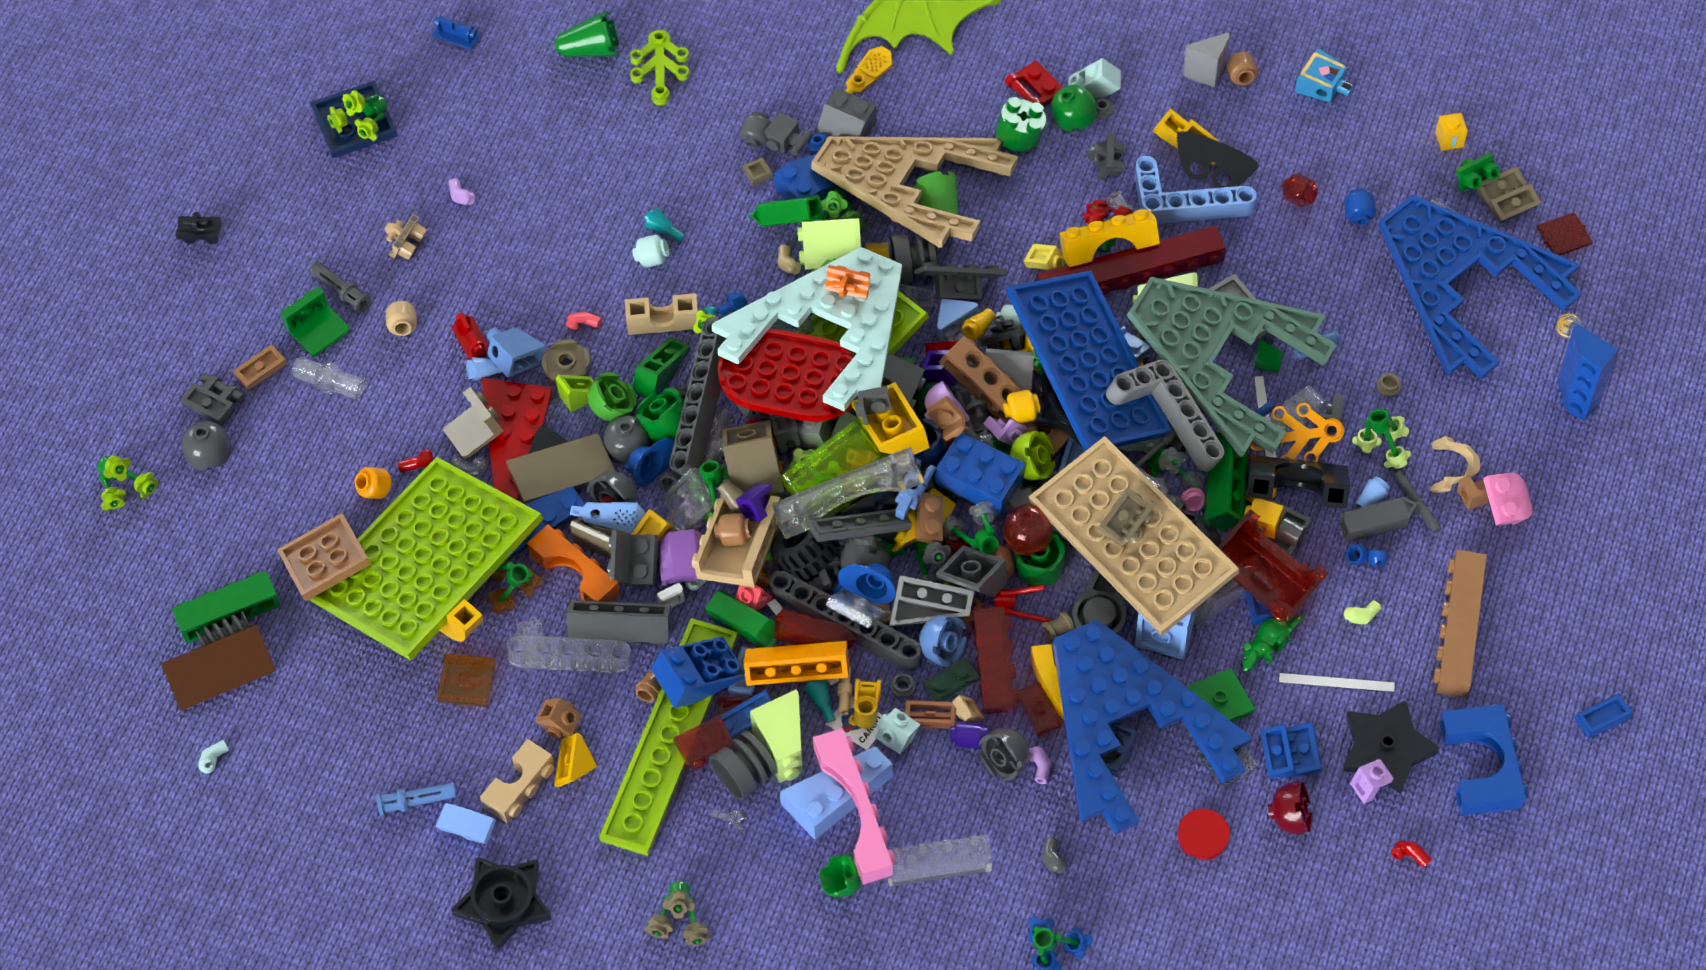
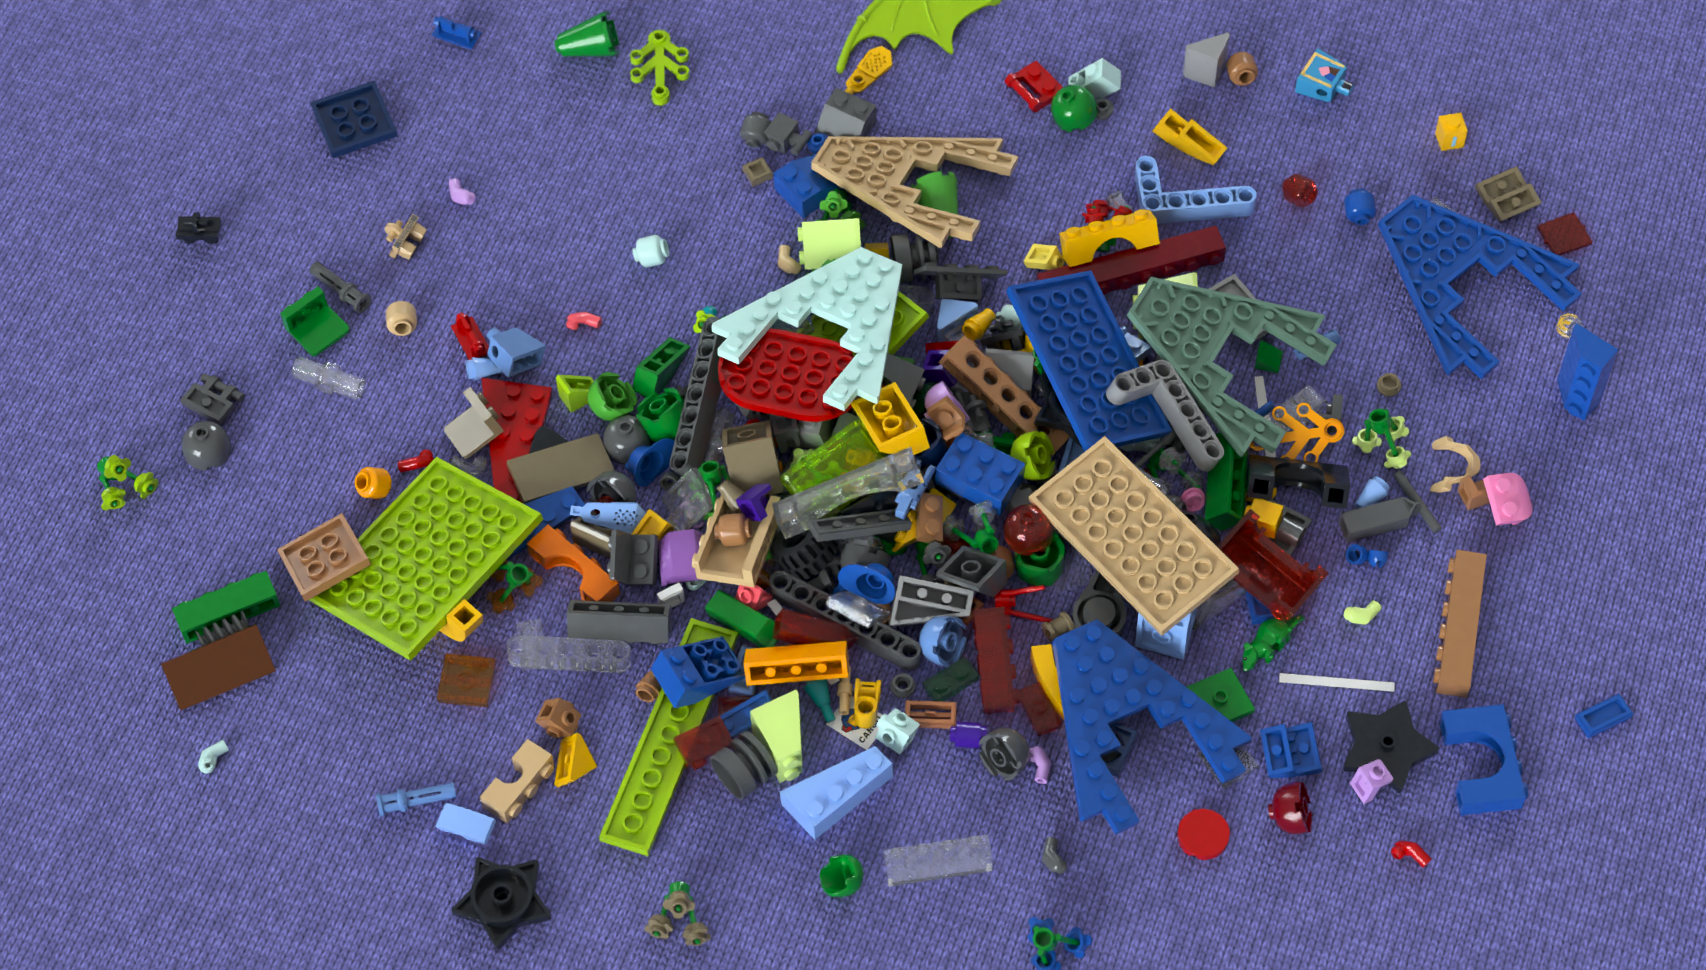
medium nougat plate [233,344,287,391] -> none
lime plant [328,90,387,141] -> none
dark tan plate [542,339,591,385] -> none
tan arch [625,293,698,335] -> none
teal cone [644,208,685,243] -> none
clear hand [711,810,748,830] -> none
blue piece [717,291,747,316] -> none
green piece [748,195,823,227] -> none
bright pink arch [813,728,896,885] -> none
orange hips [825,265,871,299] -> none
dark grey bracket [854,386,893,425] -> none
tan plate [952,695,984,723] -> none
lavender bracket [983,416,1028,446] -> none
green brick [995,97,1046,152] -> none
yellow head [1003,390,1040,423] -> none
dark grey hips [1087,132,1124,180] -> none
dark tan bracket [1097,488,1156,547] -> none
black piece [1177,131,1259,188] -> none
green hips [1455,153,1500,192] -> none

